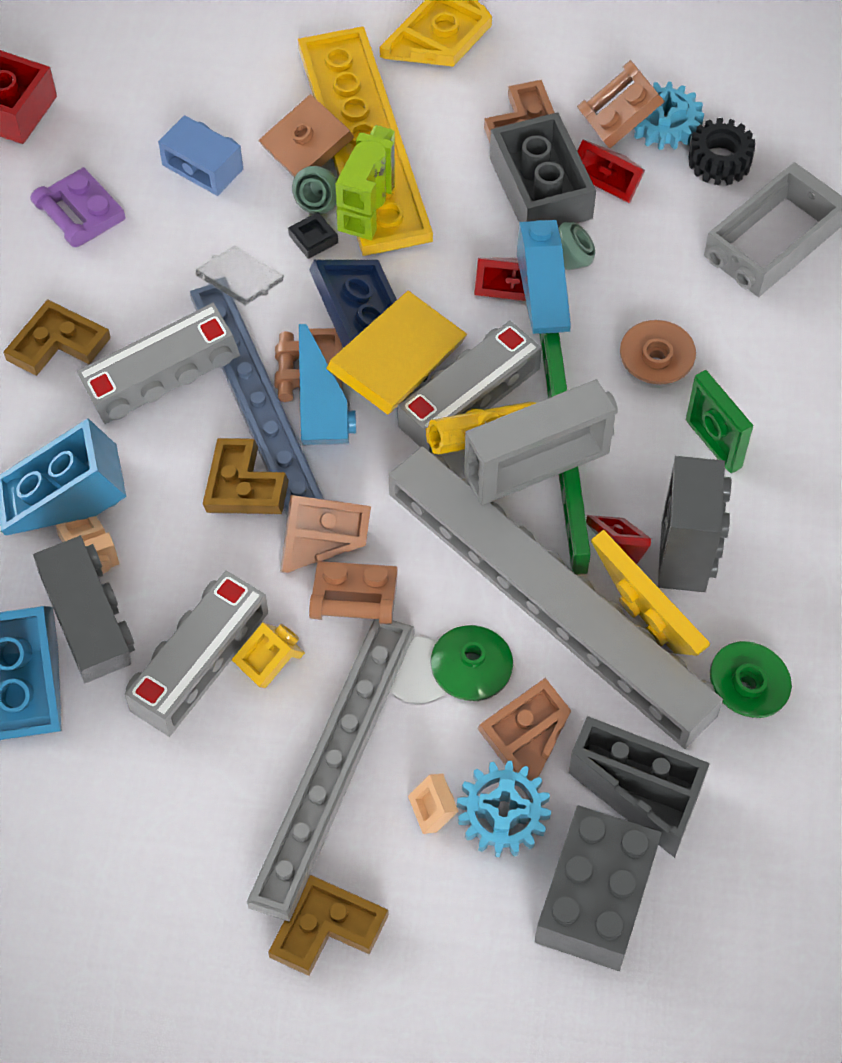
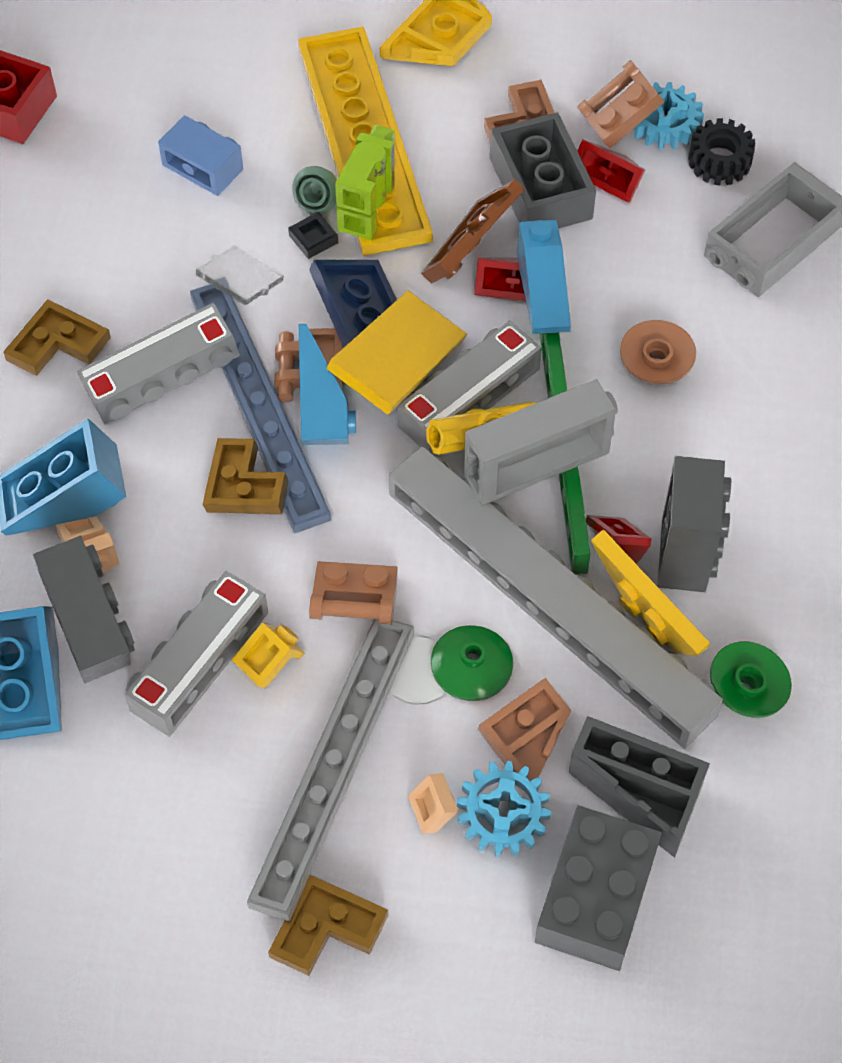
medium lavender plate [30,167,126,247] -> none
nougat plate [258,94,354,178] -> none
nougat wing [280,495,371,573] -> none
sand green cone [558,222,596,270] -> none
green tile [685,370,754,474] -> none
none -> dark orange wing [421,179,525,283]

